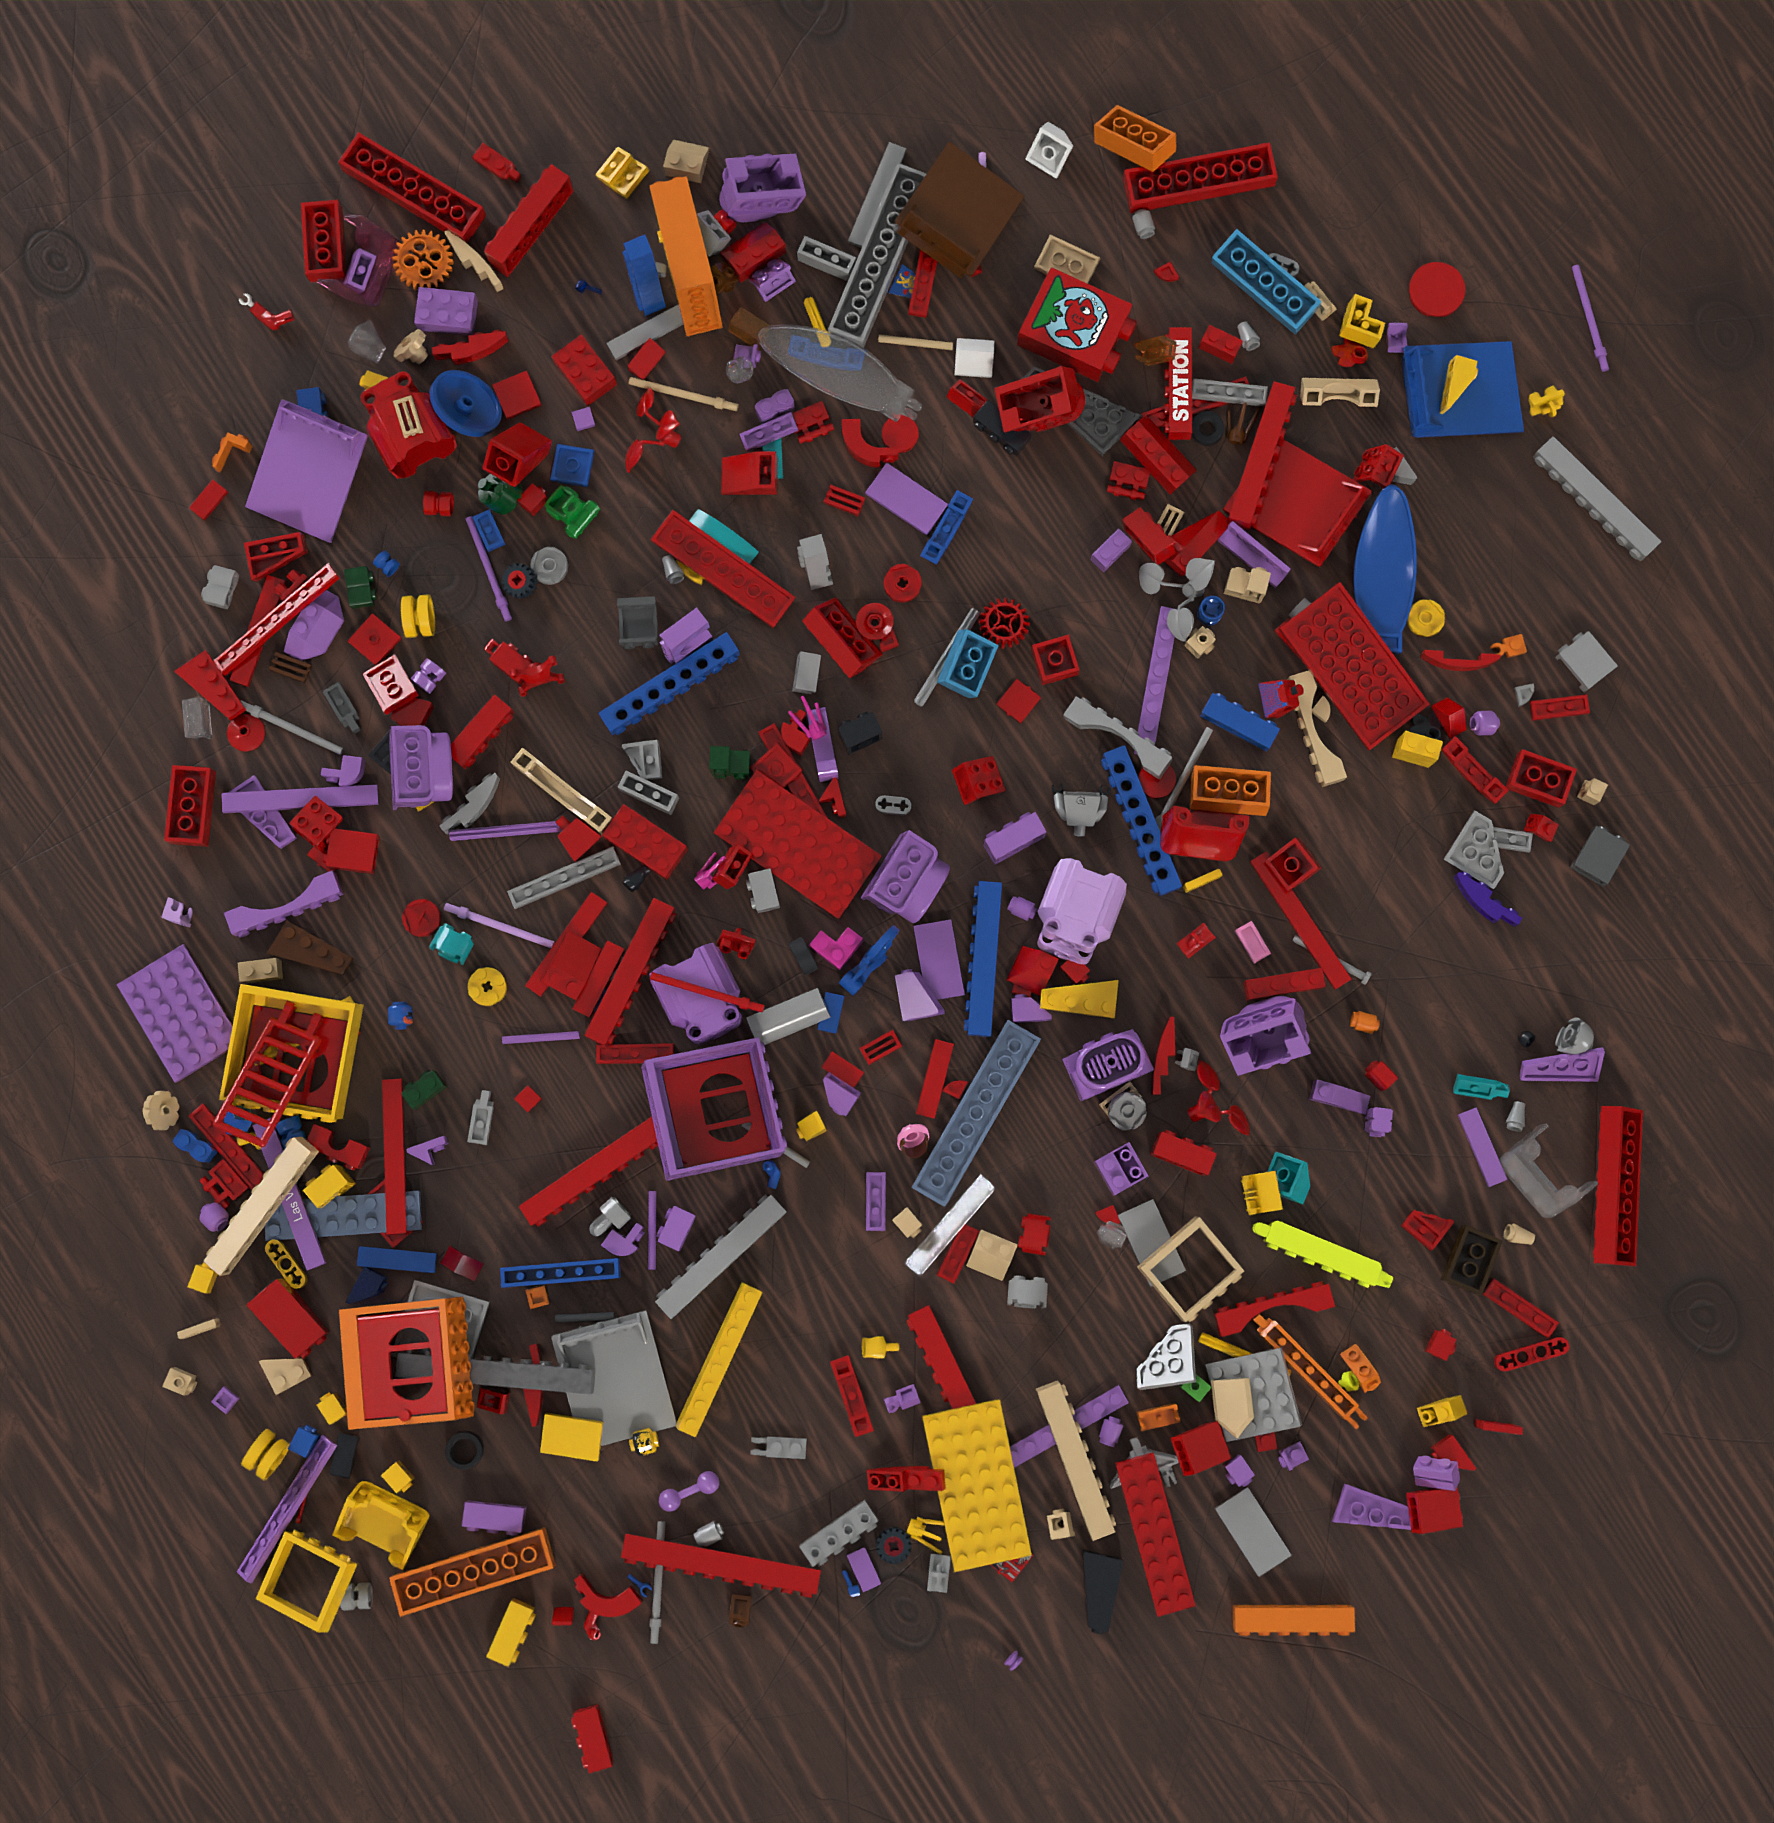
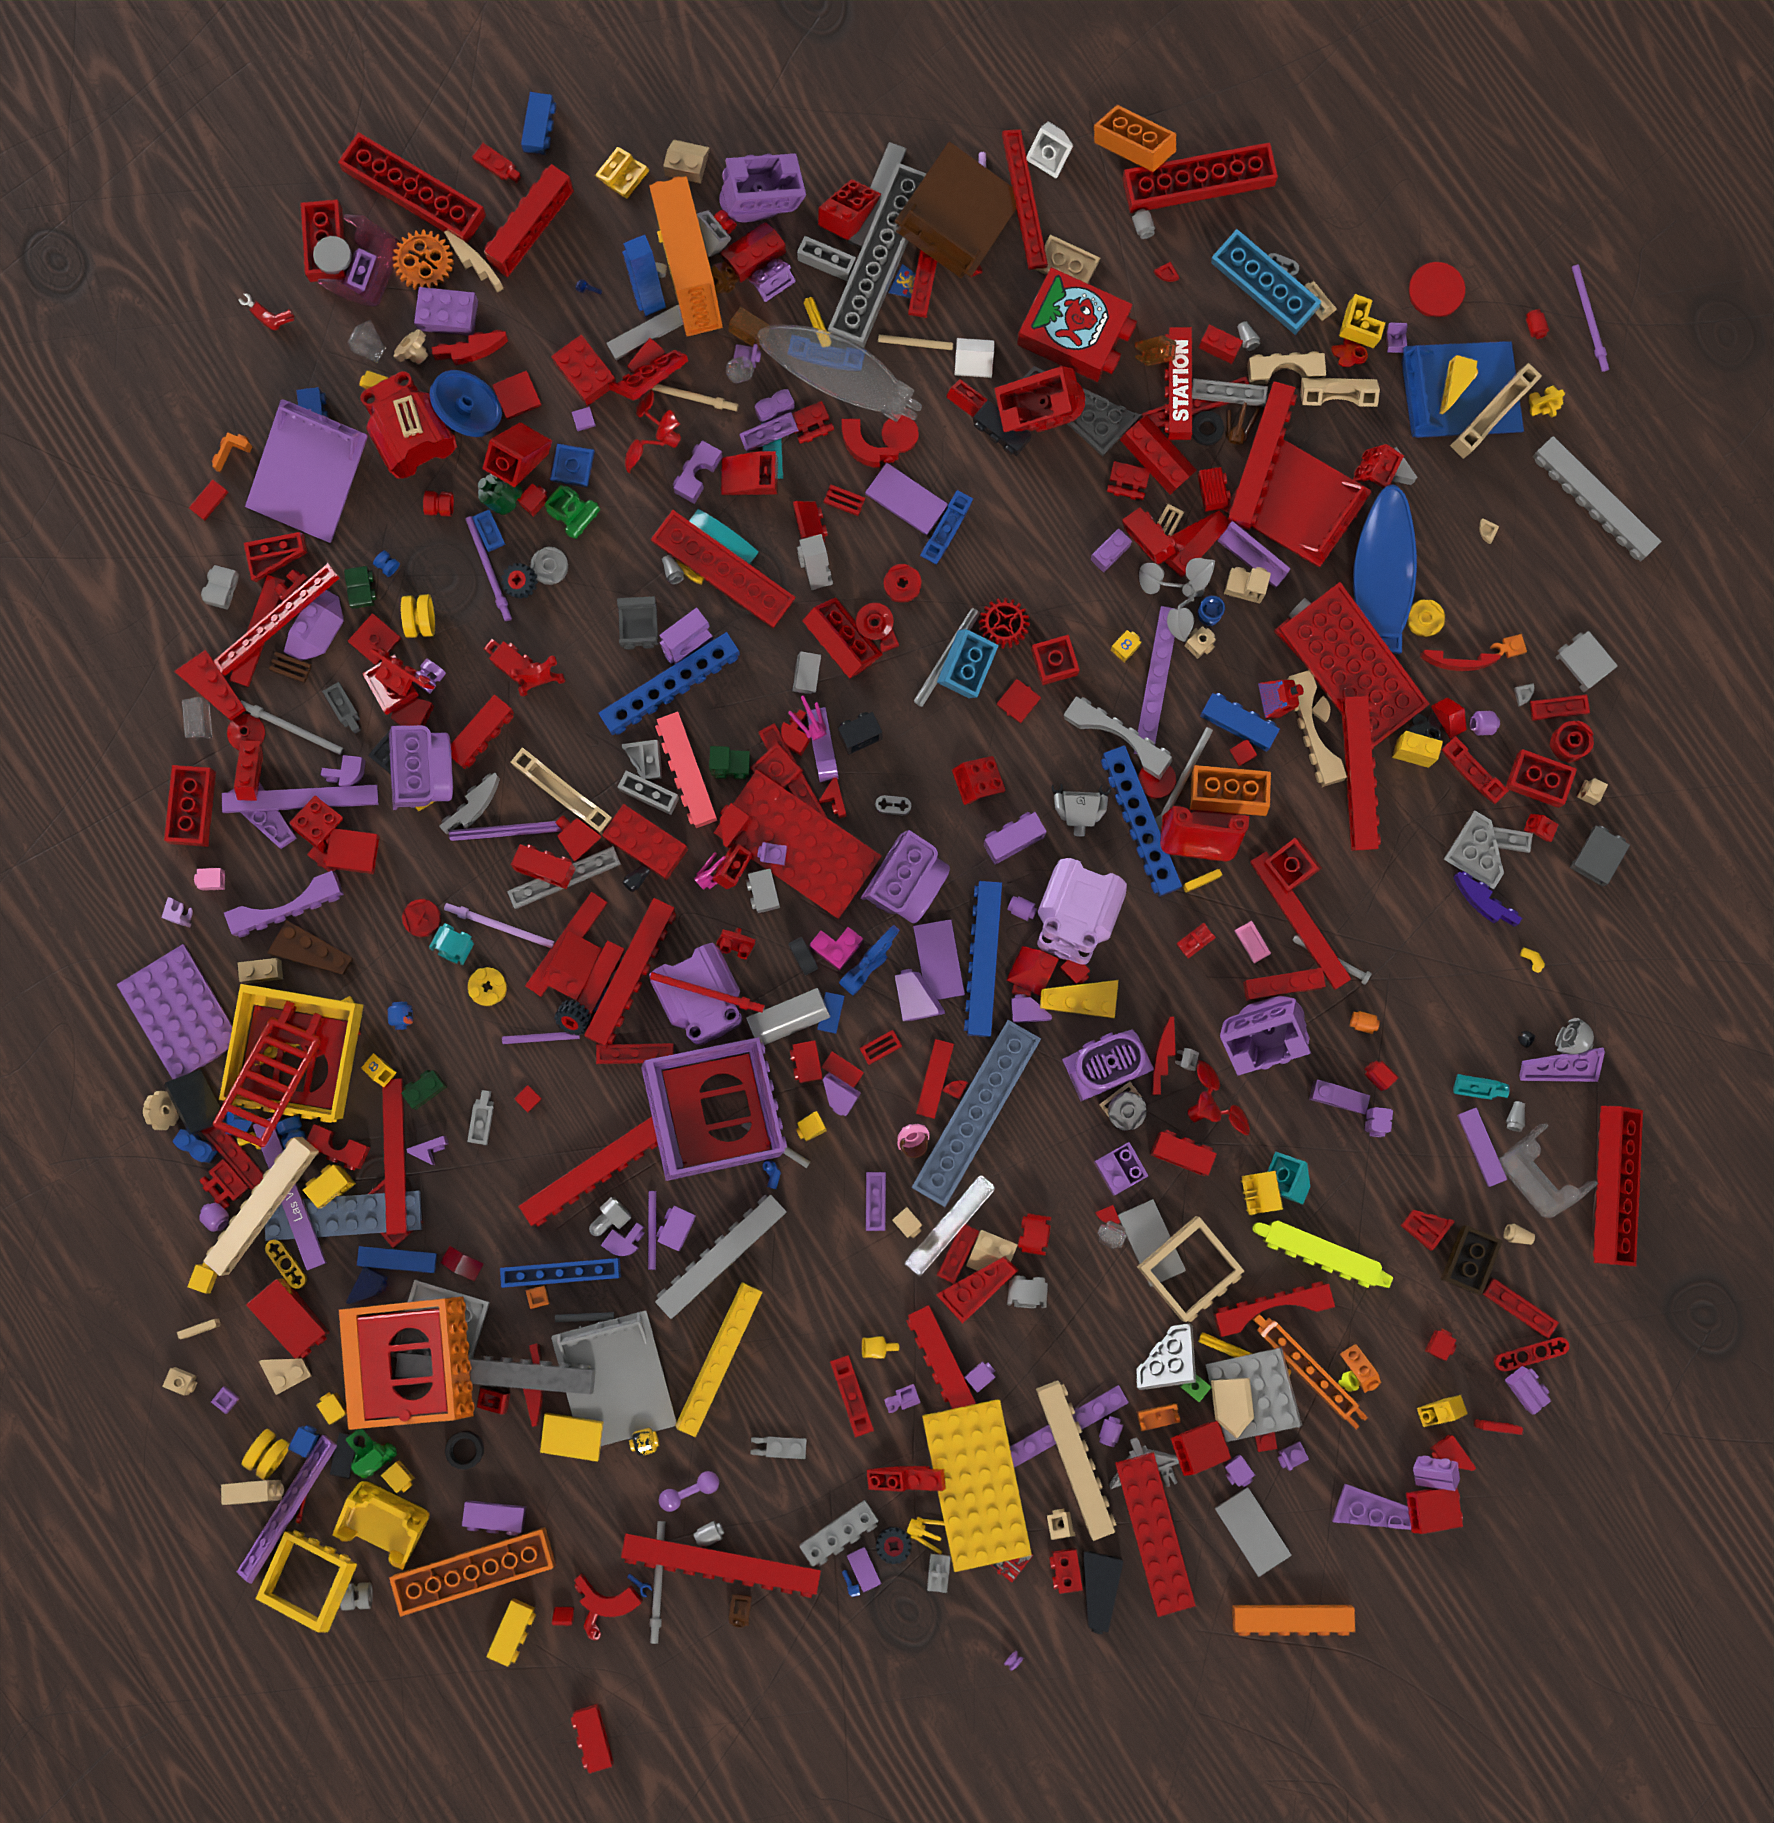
none -> black tile [164,1069,226,1135]
none -> bright pink brick [194,868,225,890]
none -> tan brick [221,1480,284,1505]
none -> red brick [234,740,263,801]
none -> light grey tile [313,236,352,274]
none -> green piece [346,1428,397,1478]
none -> yellow brick [361,1053,396,1087]
none -> red bracket [370,648,435,696]
none -> red brick [511,844,576,889]
none -> blue brick [521,92,556,155]
none -> black wheel [554,1000,592,1035]
none -> red wing [608,350,688,401]
none -> coral brick [655,712,718,828]
none -> medium lavender arch [673,441,723,504]
none -> red slope [720,803,752,848]
none -> medium lavender bracket [758,842,788,865]
none -> red brick [790,1040,823,1084]
none -> red slope [793,501,828,543]
none -> red slope [818,179,881,240]
none -> red wing [936,1256,1018,1324]
none -> medium lavender brick [964,1362,995,1393]
none -> red tile [1002,129,1048,270]
none -> red brick [1049,1548,1083,1594]
none -> yellow brick [1111,630,1141,663]
none -> red brick [1198,467,1231,511]
none -> red slope [1229,739,1257,766]
none -> tan arch [1247,351,1326,385]
none -> red brick [1341,696,1381,851]
none -> tan arch [1450,363,1542,459]
none -> tan tile [1479,518,1499,544]
none -> medium lavender brick [1505,1366,1551,1415]
none -> yellow arm [1520,947,1545,973]
none -> red brick [1526,309,1549,339]
none -> red brick [1550,721,1594,763]

